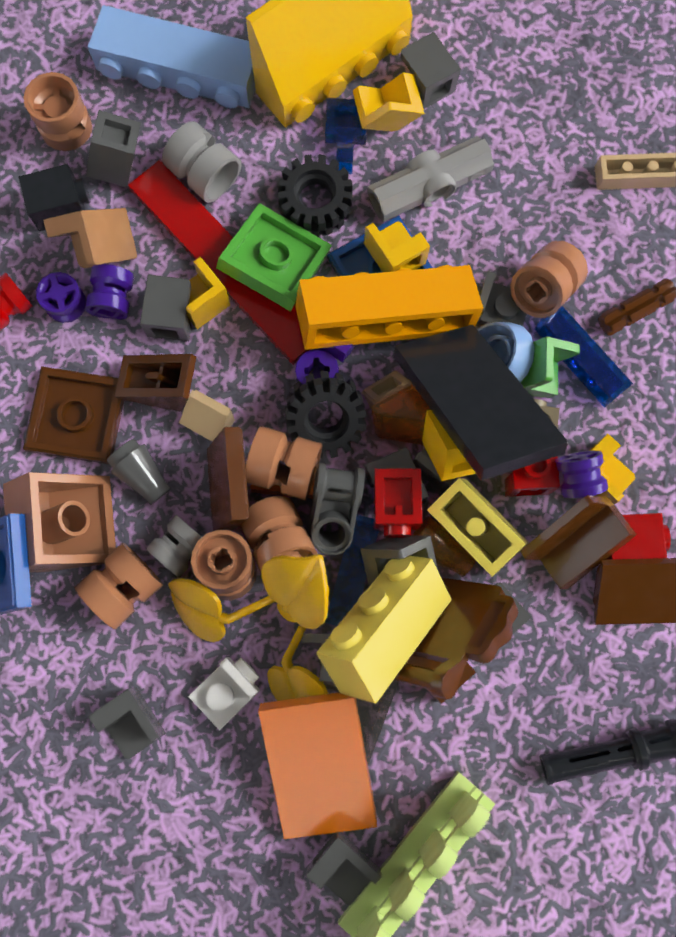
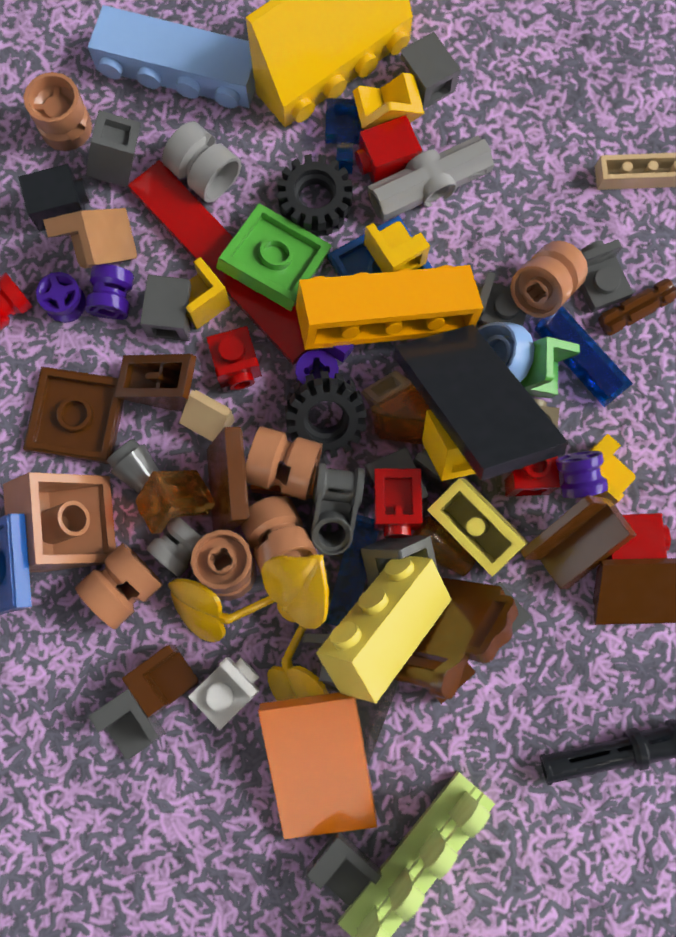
none -> reddish brown panel [121,644,199,717]
none -> clear orange bracket [135,470,216,534]
none -> red bracket [206,326,262,390]
none -> red brick [355,115,422,184]
none -> dark grey bracket [580,240,634,312]

